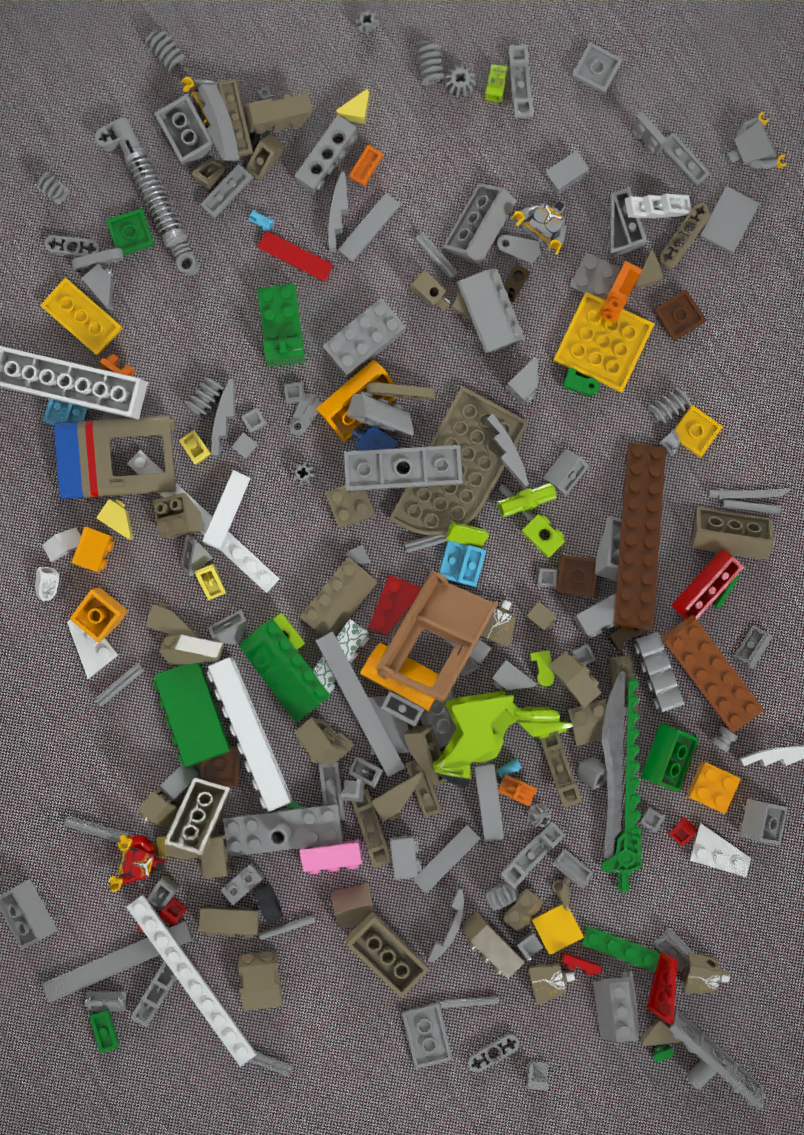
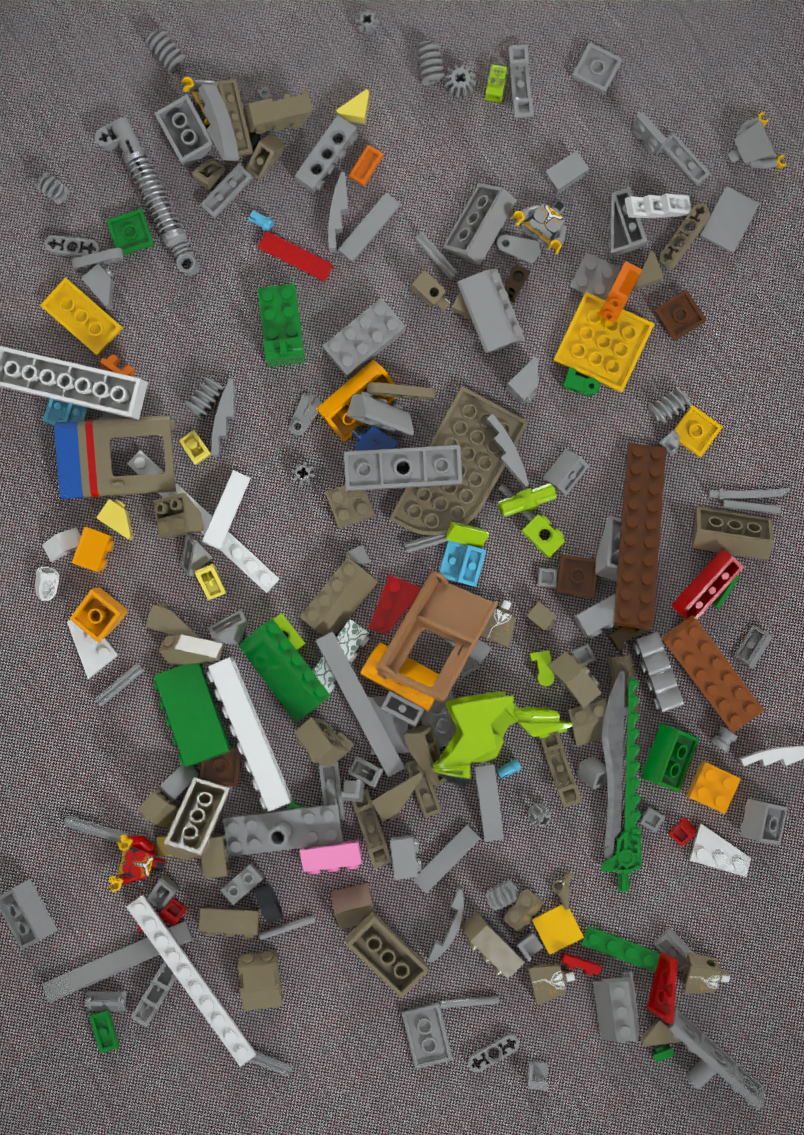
light grey tile [232,432,258,460] -> none
light grey tile [241,407,267,434] -> none
light grey tile [283,381,306,404] -> none
light grey slope [491,660,536,690] -> none
orange hips [498,773,537,806] -> none
light grey slope [500,821,565,889] -> none
light grey tile [553,848,594,889] -> none

